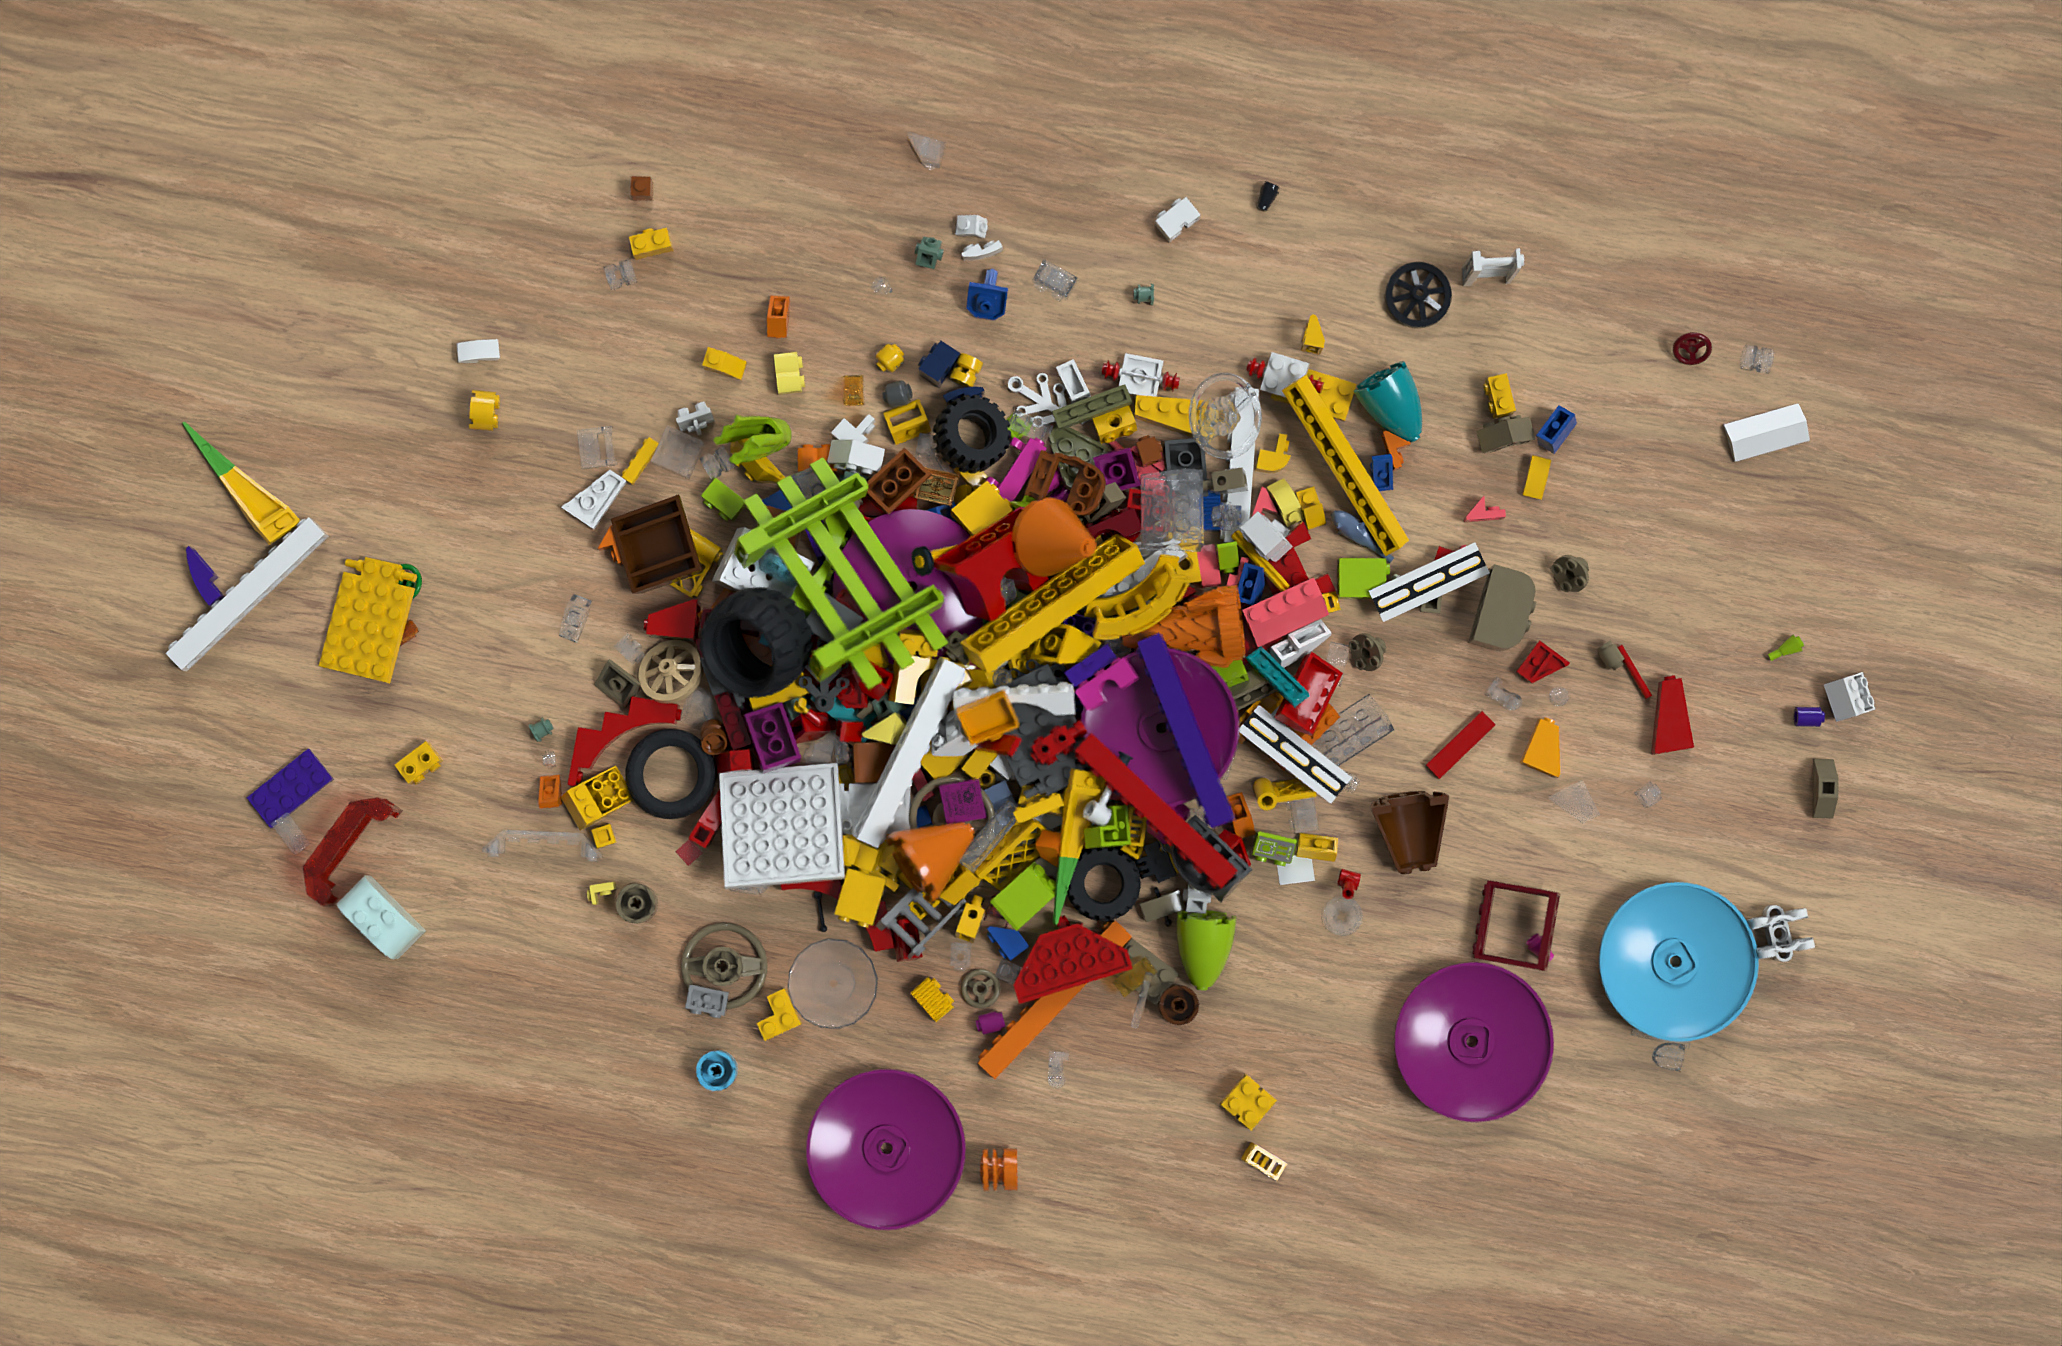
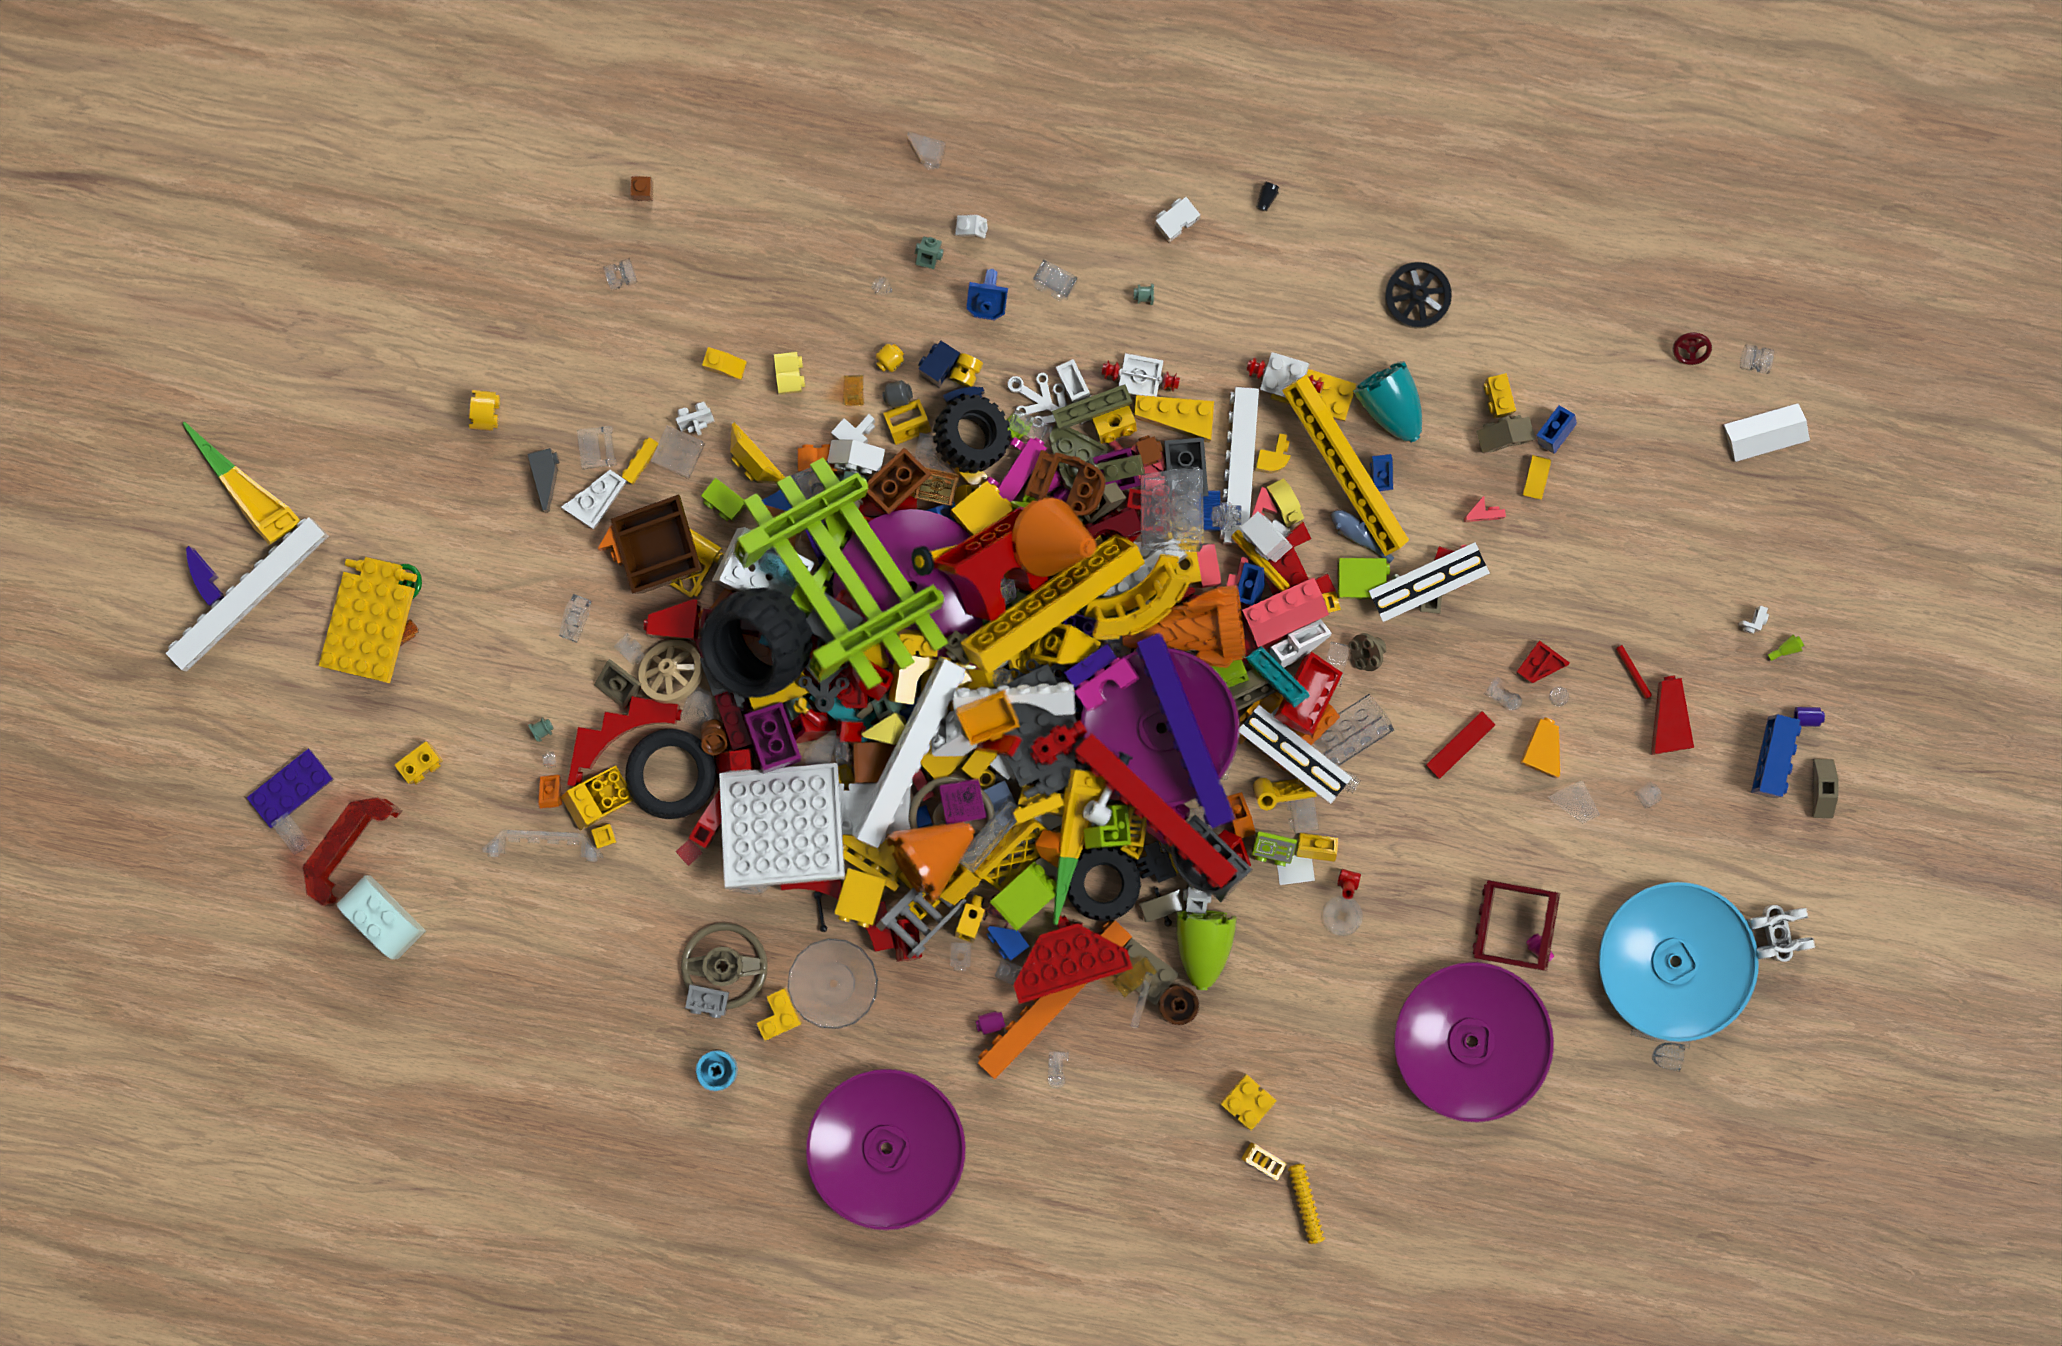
white slope [456,339,500,363] -> none
light yellow bracket [587,882,616,905] -> none
dark tan brick [616,884,658,923] -> none
yellow brick [629,227,674,260] -> none
clear wheel [699,446,736,480] -> none
lime piece [713,415,792,464] -> none
orange slope [767,296,790,338] -> none
yellow brick [842,834,883,873] -> none
yellow brick [910,977,954,1022] -> none
white slope [961,240,1003,261] -> none
dark tan piece [961,969,1001,1009] -> none
orange wheel [980,1148,1018,1191] -> none
clear piece [1189,373,1262,459] -> none
dark tan torso [1201,467,1248,495] -> none
lime slope [1215,541,1239,574] -> none
yellow slope [1295,487,1326,530] -> none
yellow tile [1301,314,1325,355] -> none
reddish brown cone [1371,791,1449,875] -> none
orange slope [1381,431,1411,471] -> none
white fence [1462,249,1524,286] -> none
dark tan brick [1468,564,1536,651] -> none
dark tan plate [1551,555,1589,592] -> none
dark tan brick [1597,641,1625,670] -> none
white slope [1824,672,1875,722] -> none
none -> dark grey slope [528,448,560,513]
none -> olive plate [1093,454,1145,482]
none -> yellow piece [1288,1163,1325,1244]
none -> white bracket [1738,606,1769,634]
none -> blue brick [1751,714,1801,798]

